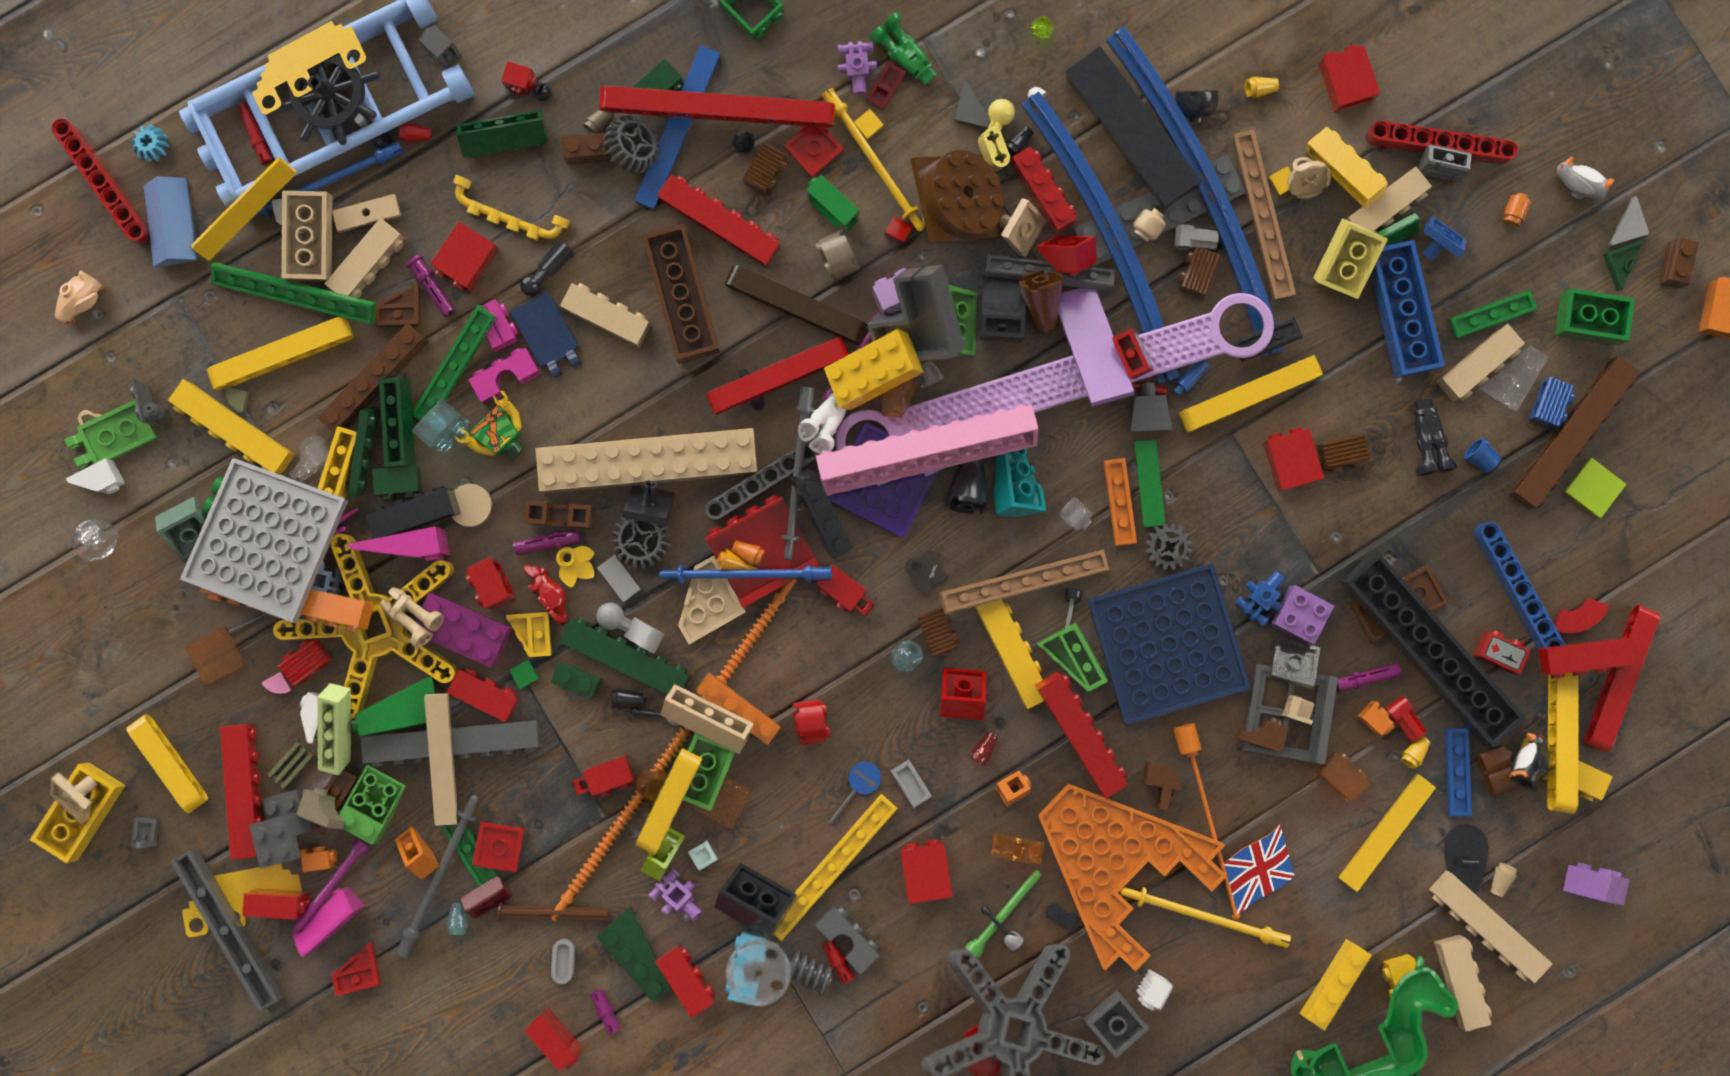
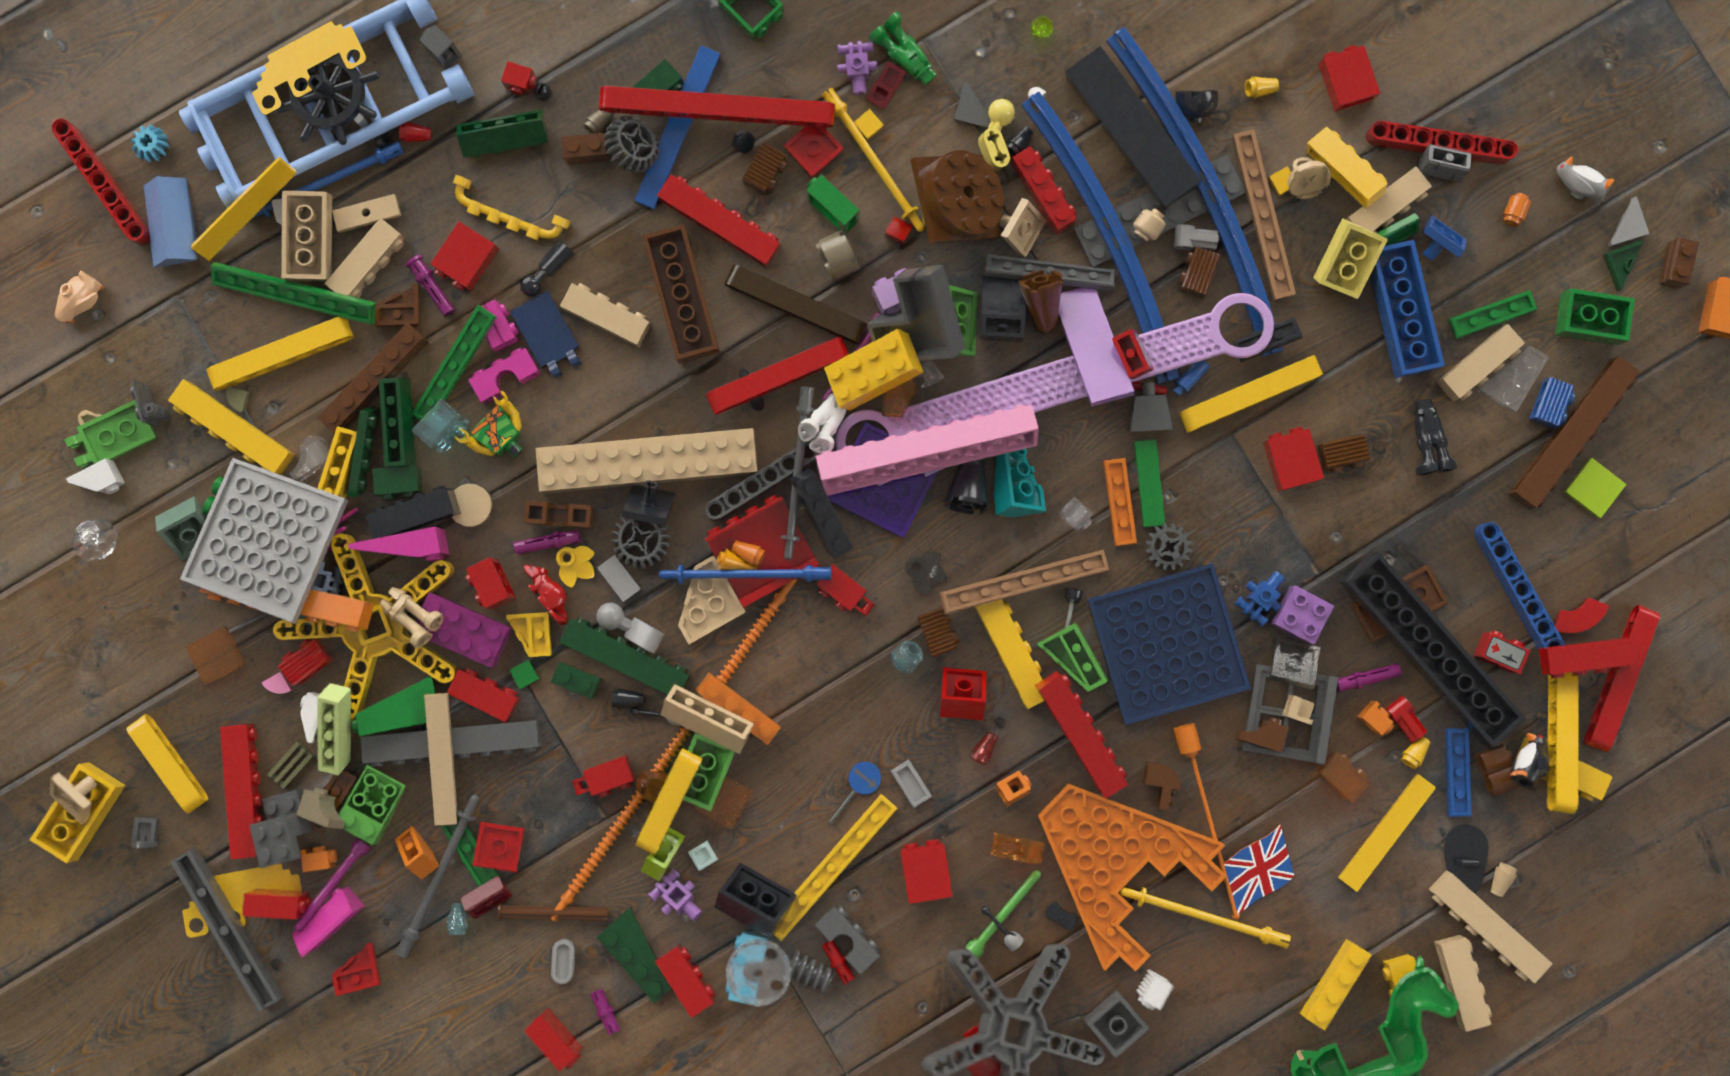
red pin [236,102,274,166] -> none
red brick [792,699,831,747] -> none
red slope [1037,235,1097,276] -> none
blue piece [1464,437,1501,473] -> none
medium lavender brick [1563,862,1630,905] -> none

